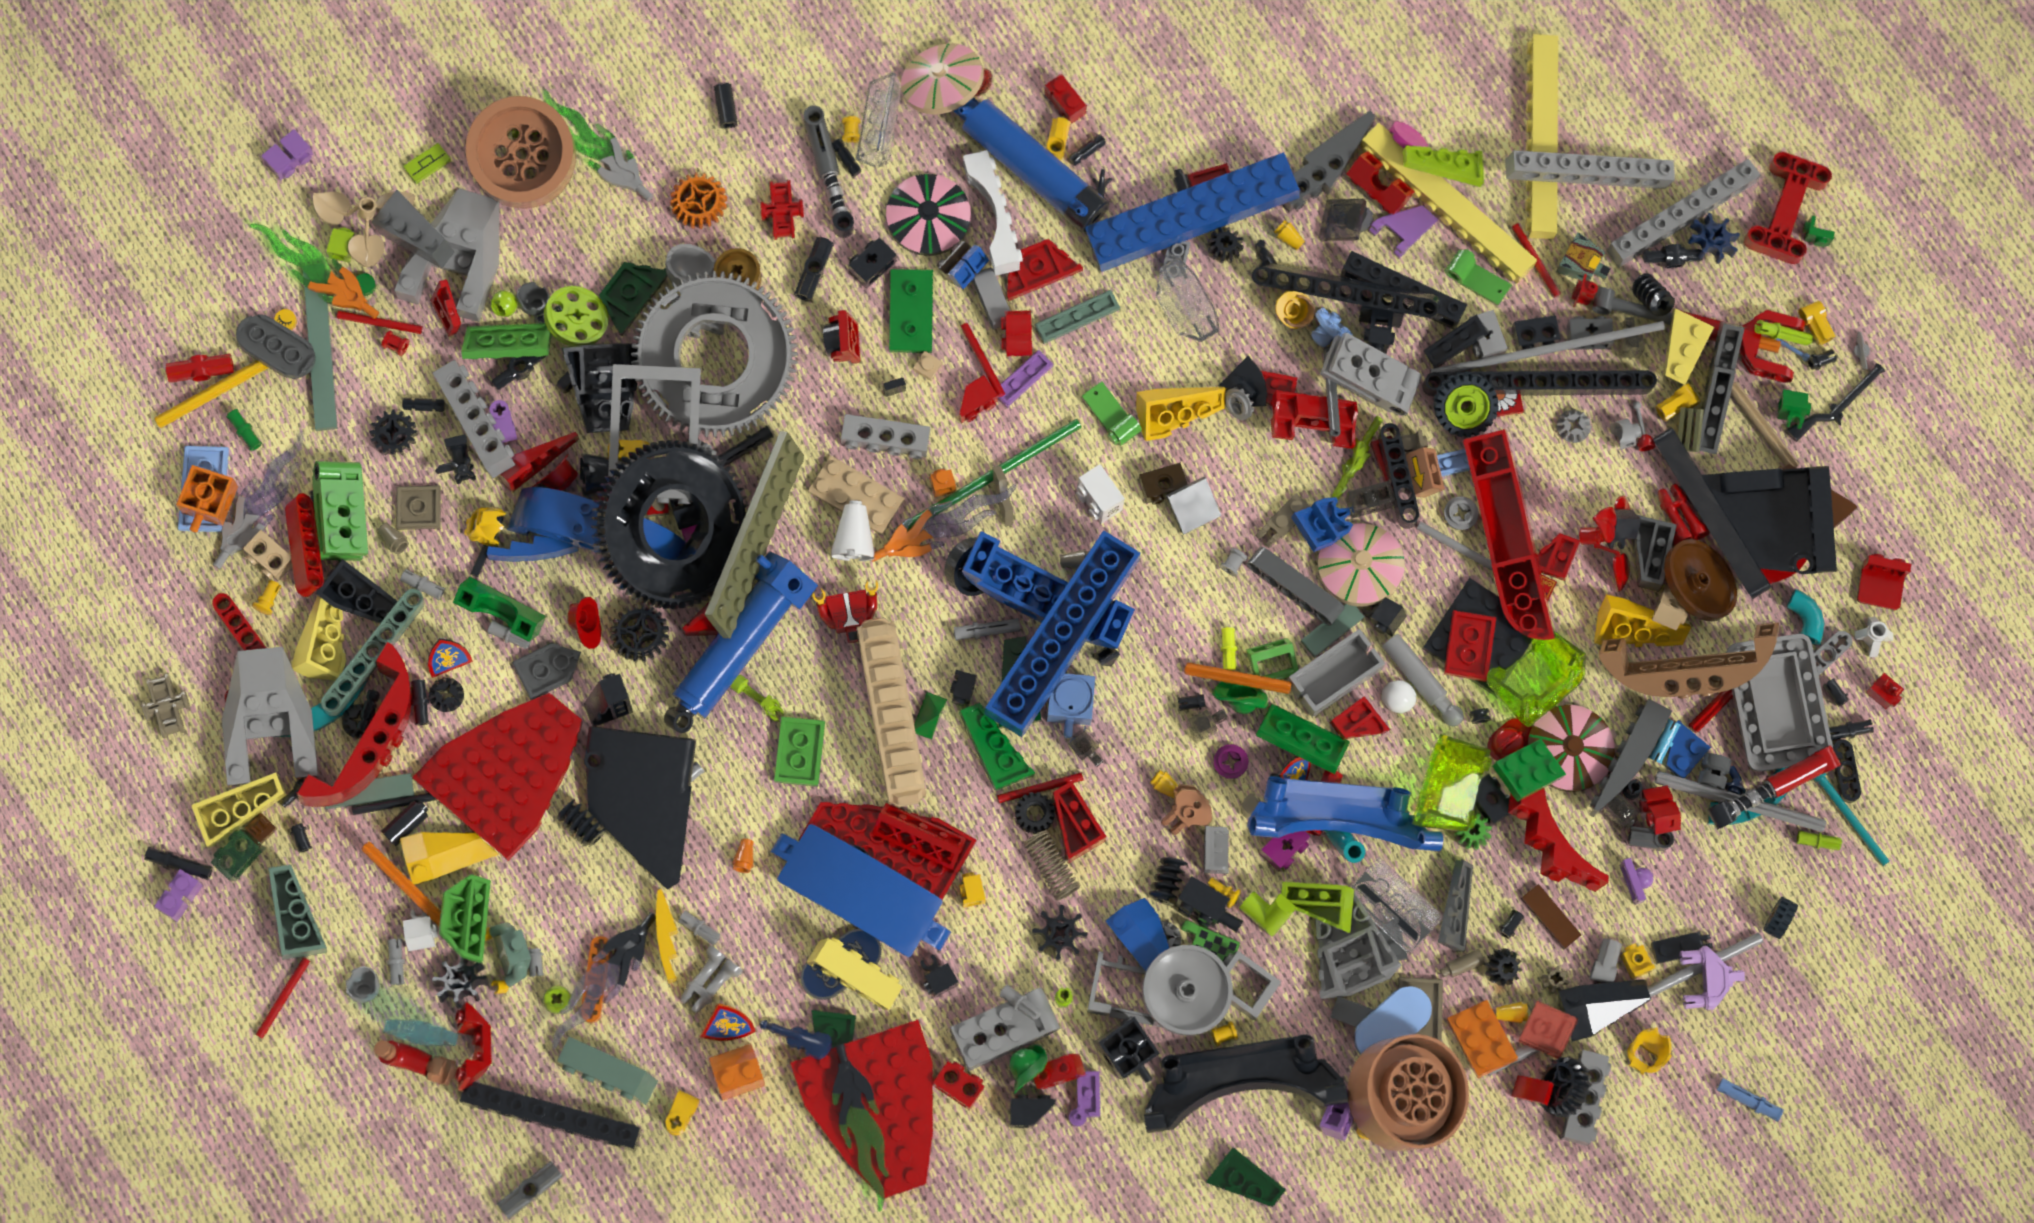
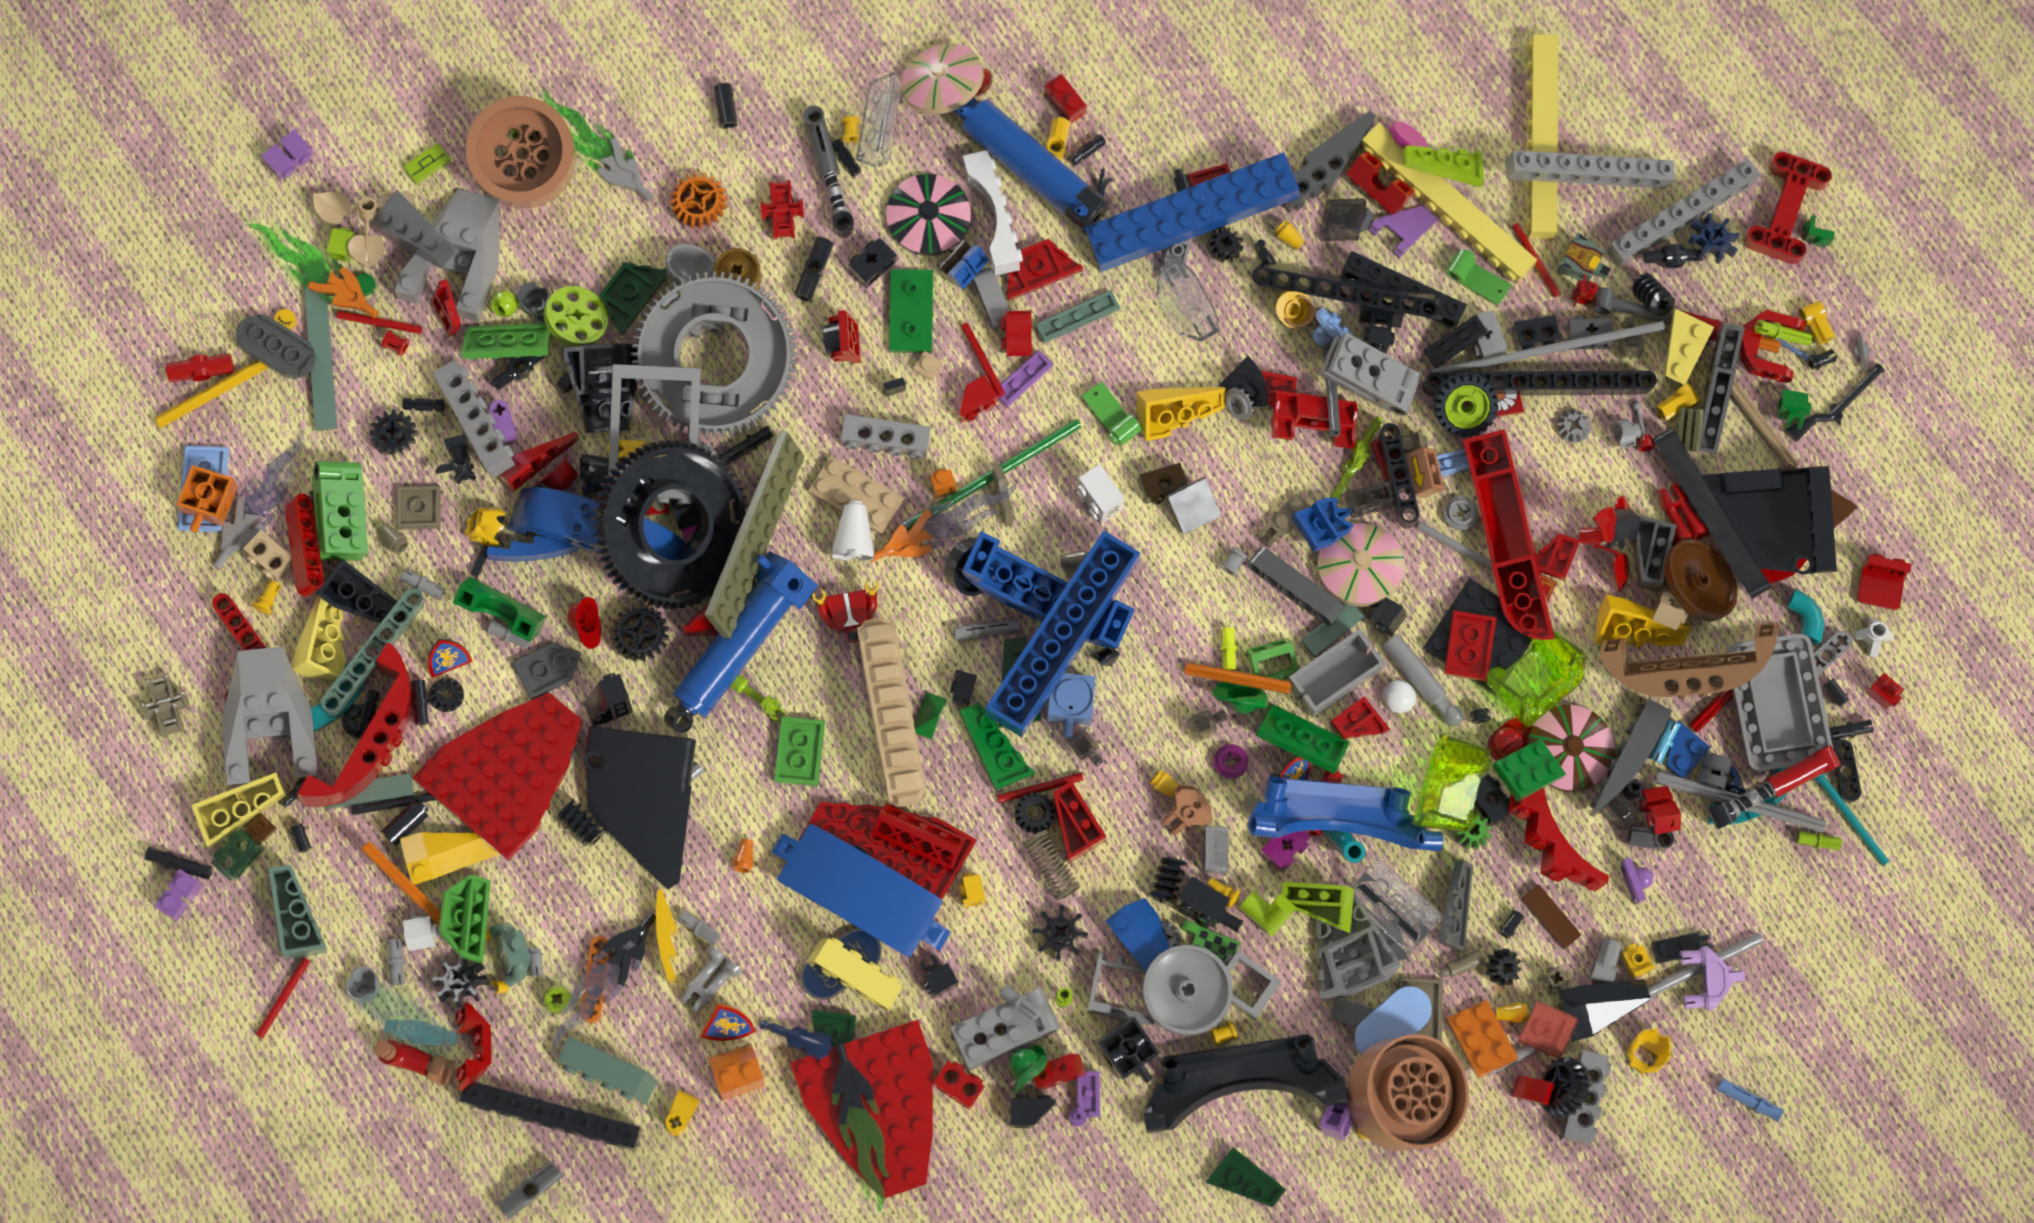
green pin [226,409,263,451] -> none
black pin [1177,692,1206,711] -> none
black wheel [1763,896,1798,939] -> none

